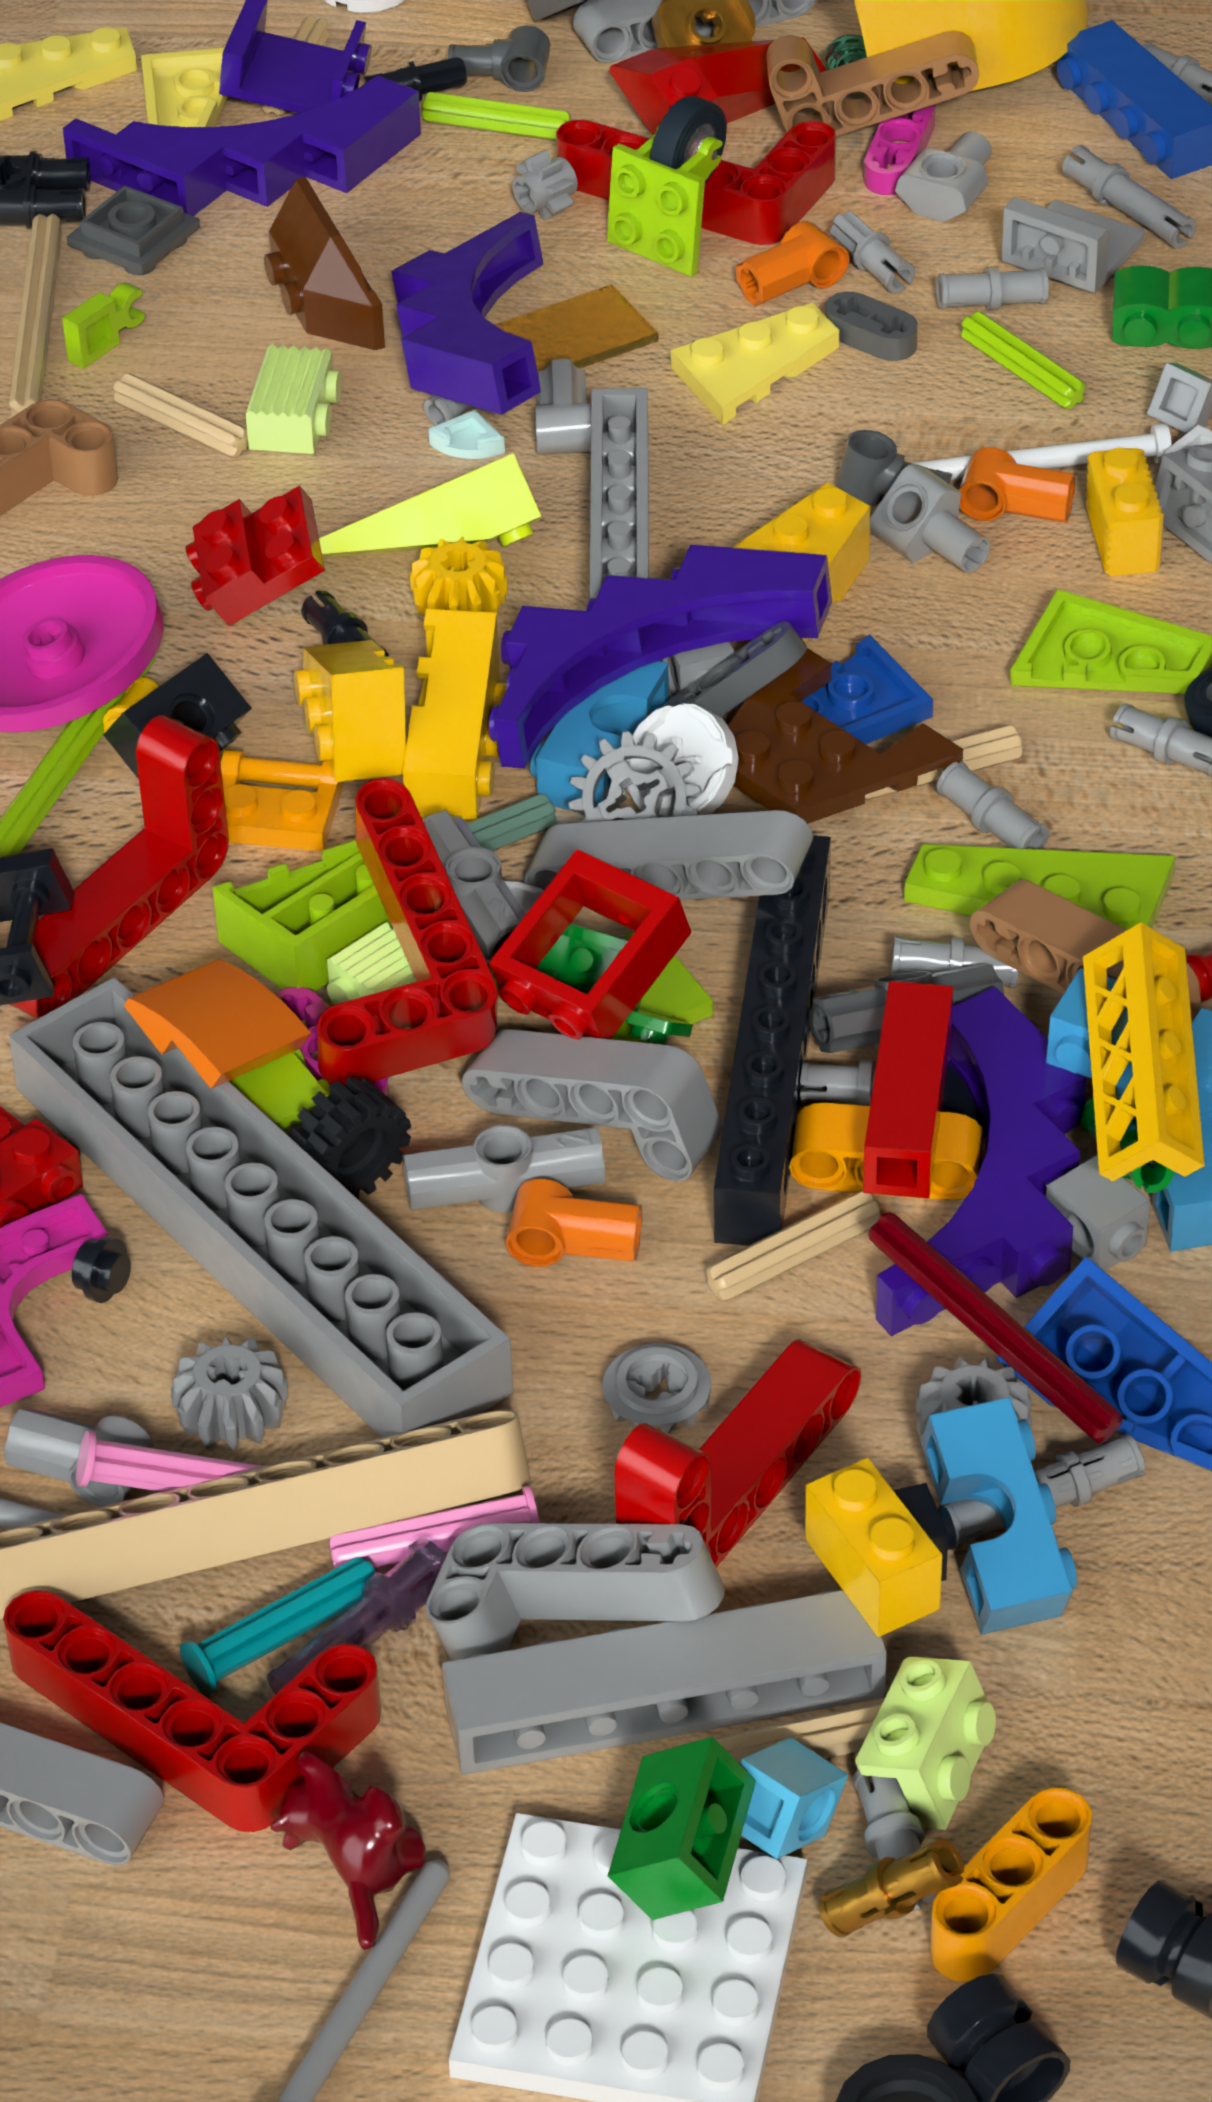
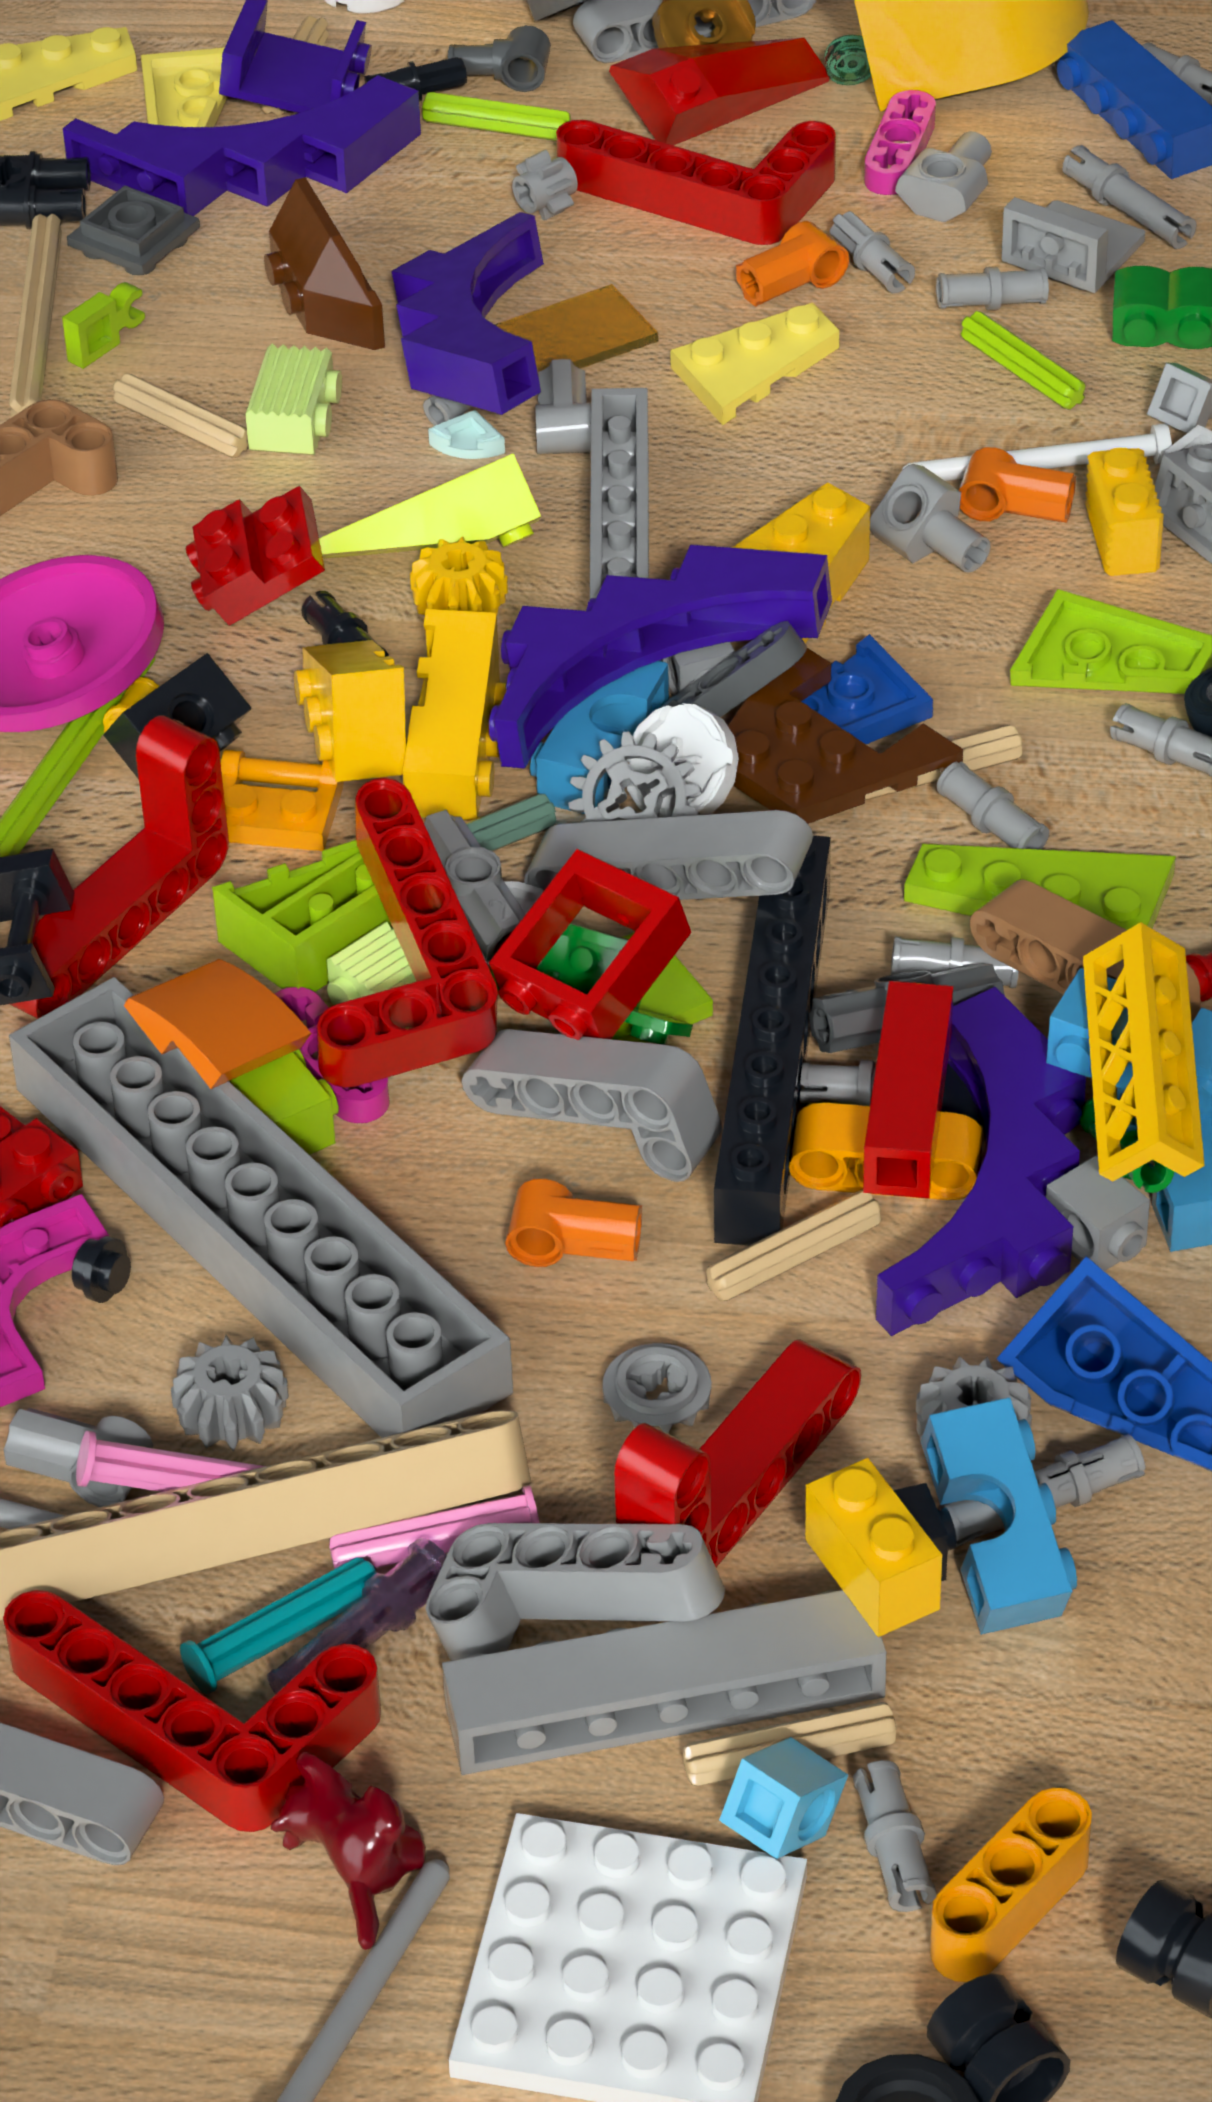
black tyre [288,1077,411,1200] -> none
light grey piece [402,1125,606,1212] -> none
lime plate [607,96,727,277] -> none
green brick [607,1737,756,1920] -> none
medium nougat beam [766,30,979,137] -> none
pearl gold pin [819,1838,964,1937] -> none
dark grey beam [825,292,918,361] -> none
dark grey pin [836,430,953,505] -> none
yellowish green bracket [855,1657,996,1830] -> none
dark red axle [868,1212,1123,1443] -> none

